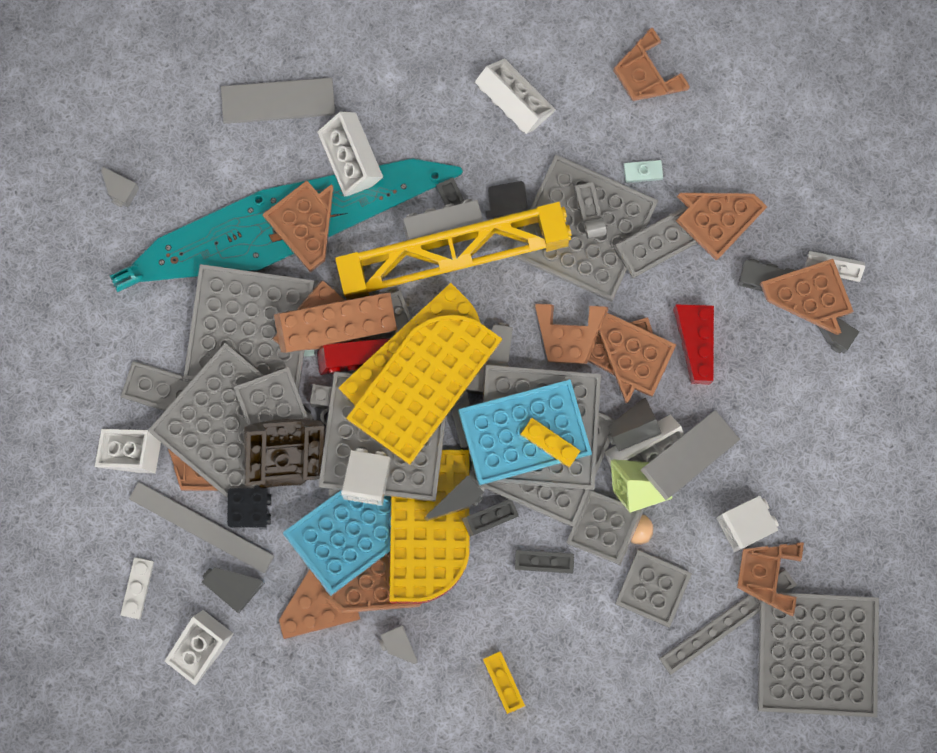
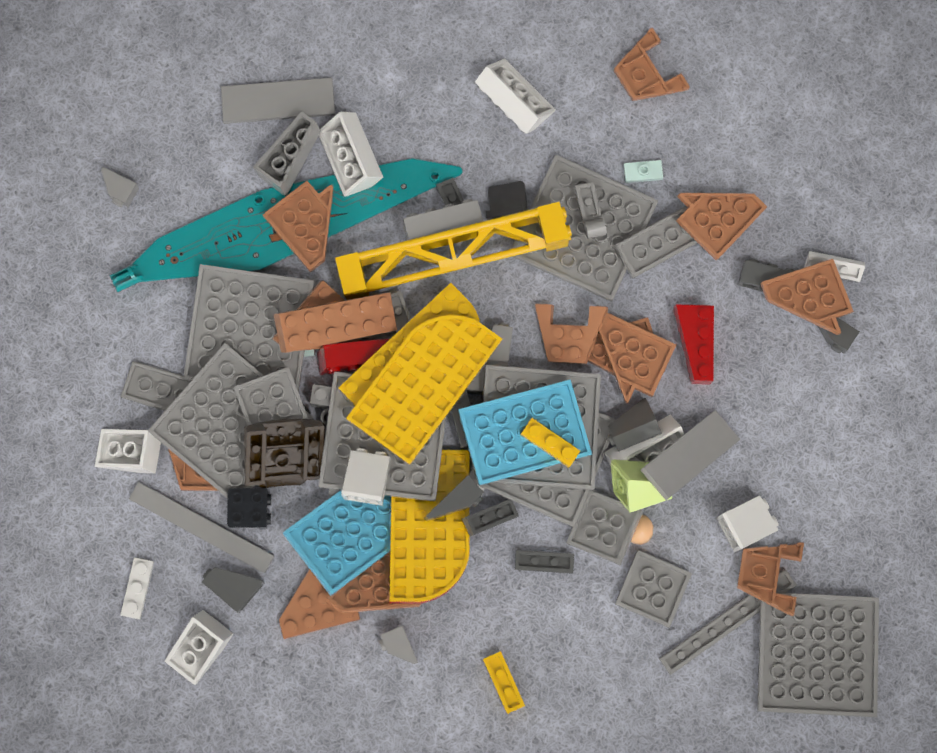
none -> light grey wedge [253,112,321,197]

